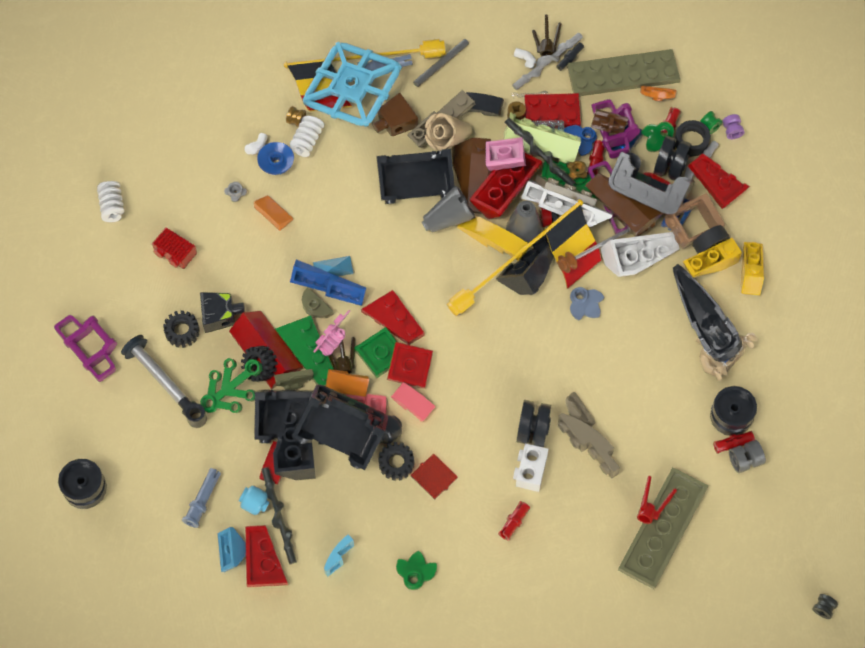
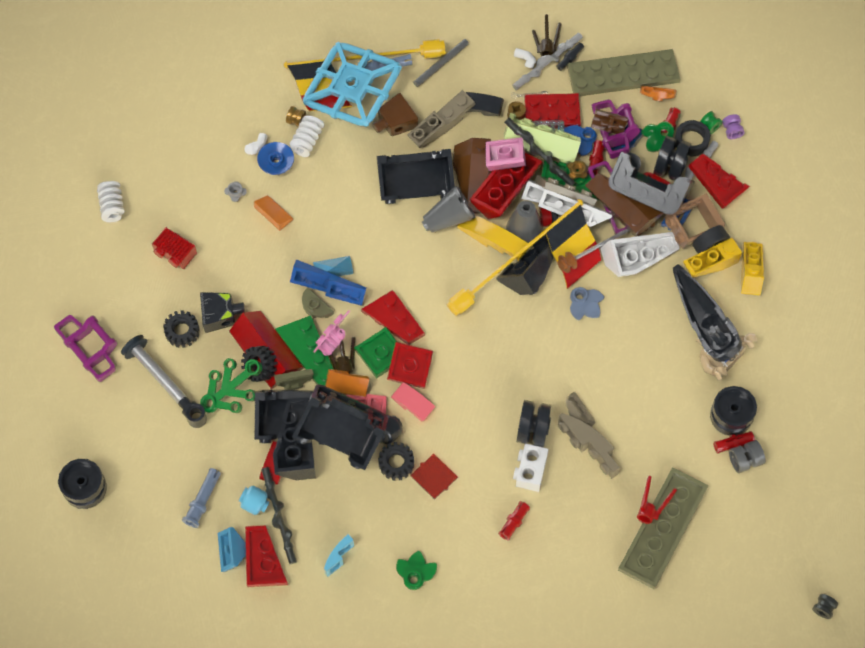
tan cone [425,113,472,150] -> none

